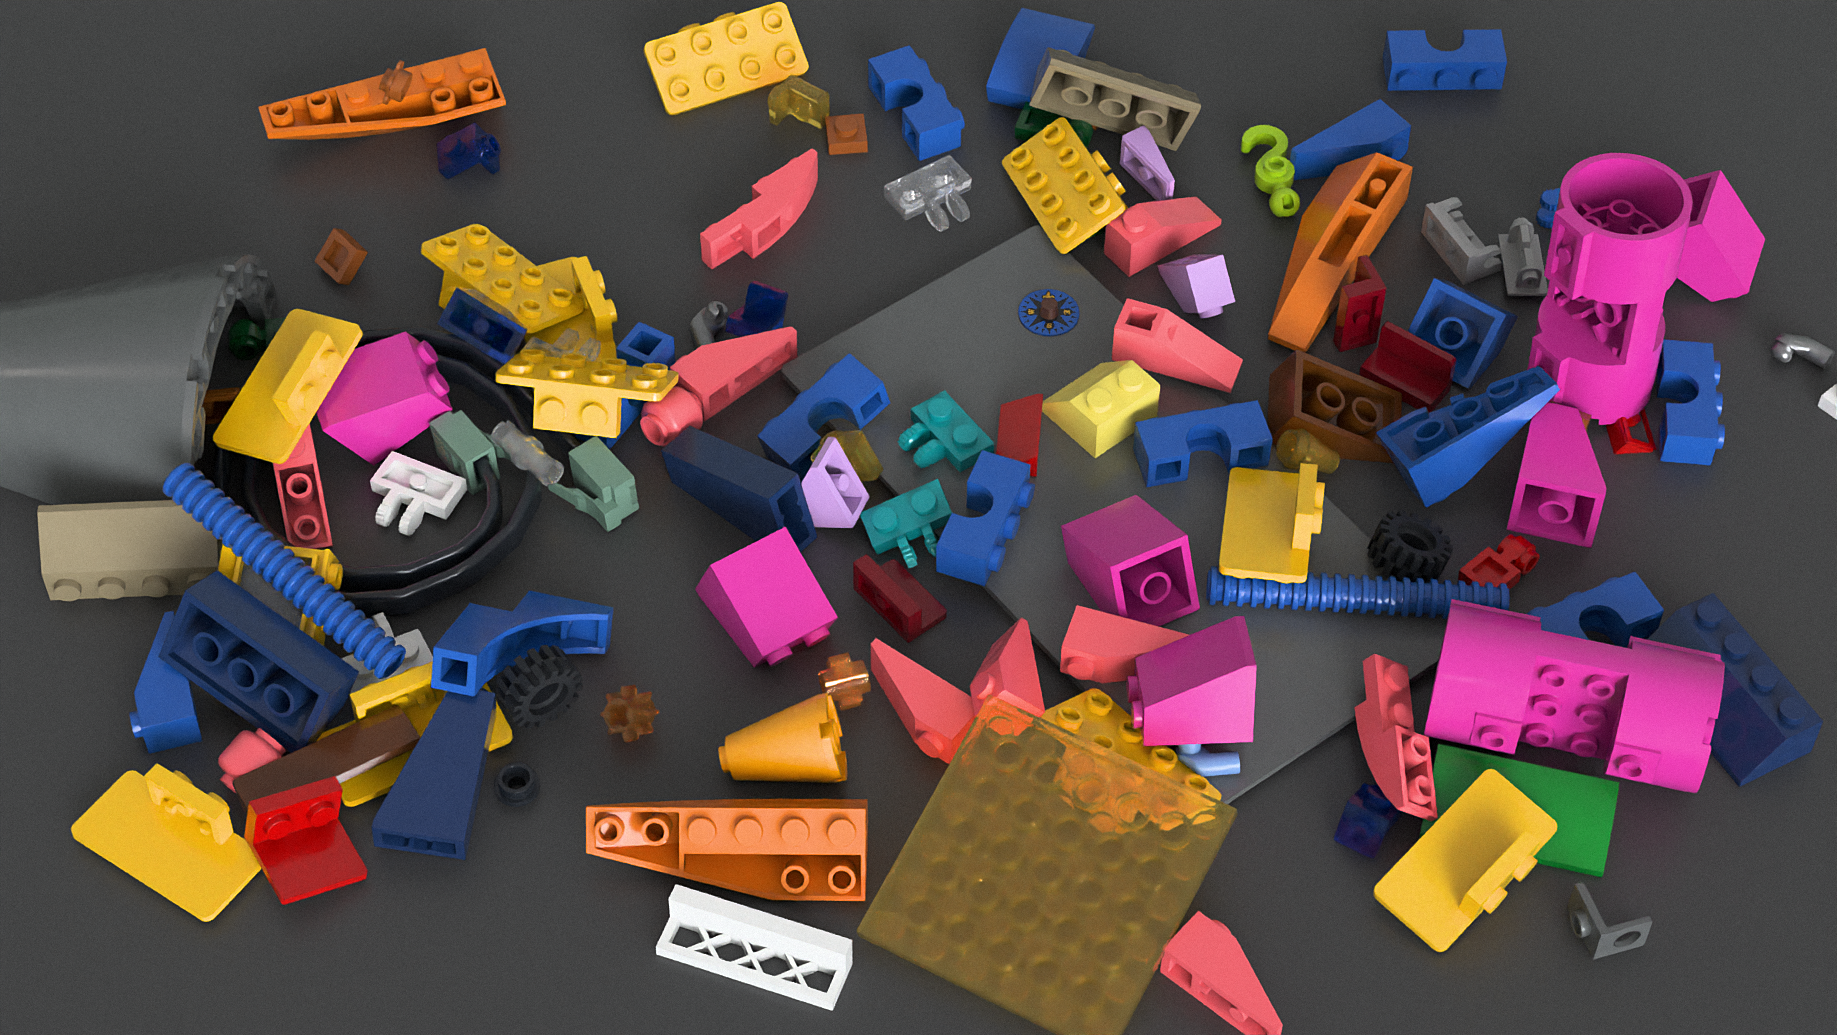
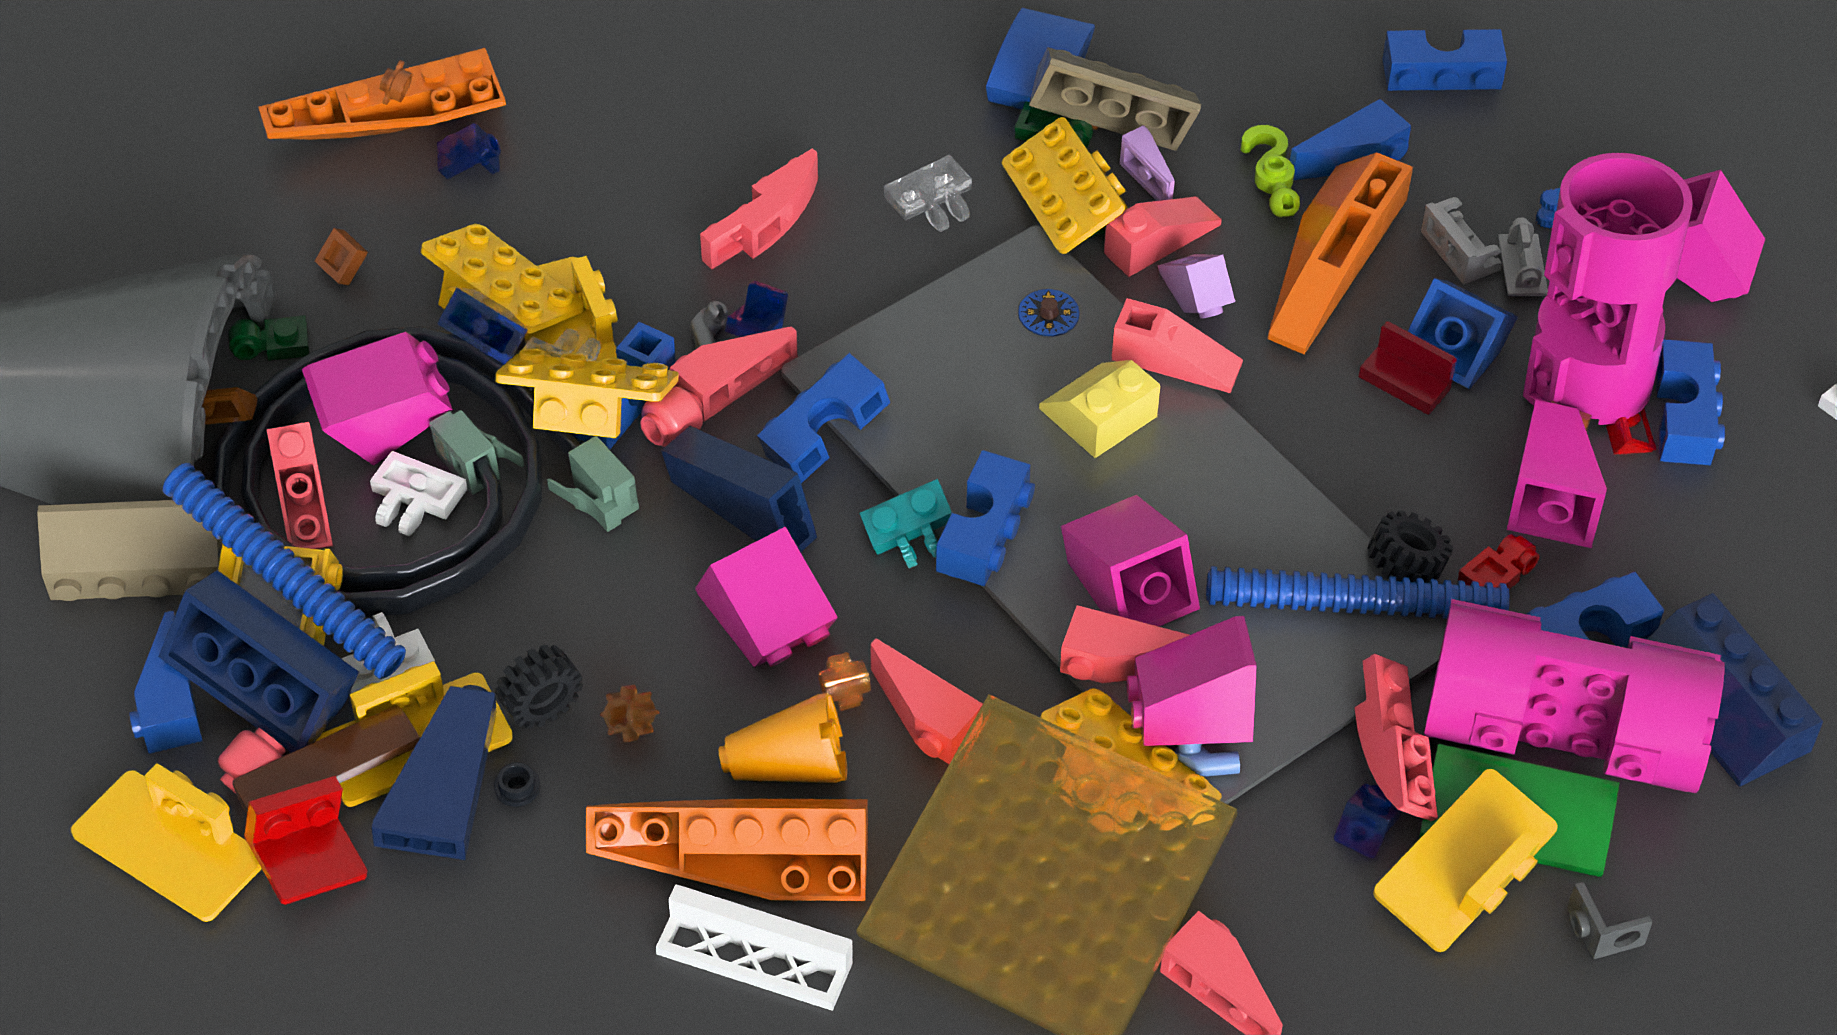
yellow bracket [213,309,363,464] -> none
blue arch [431,590,613,696] -> none
clear pin [491,421,564,486] -> none
yellow bracket [643,2,809,115] -> none
clear yellow bracket [767,74,830,129] -> none
lavender slope [801,437,870,528] -> none
clear yellow bracket [810,430,884,481] -> none
dark orange plate [825,113,868,155] -> none
dark red panel [853,554,947,643] -> none
blue arch [868,45,965,161] -> none
teal hinge [897,390,994,472] -> none
coral slope [970,617,1045,739] -> none
red slope [996,394,1043,477] -> none
blue arch [1133,400,1273,487] -> none
yellow bracket [1218,463,1325,583] -> none
reddish brown slope [1267,349,1402,463] -> none
clear yellow cone [1276,428,1340,474] -> none
dark red panel [1333,255,1387,352] -> none
blue wedge [1376,366,1560,508] -> none
flat silver arm [1770,333,1835,369] -> none

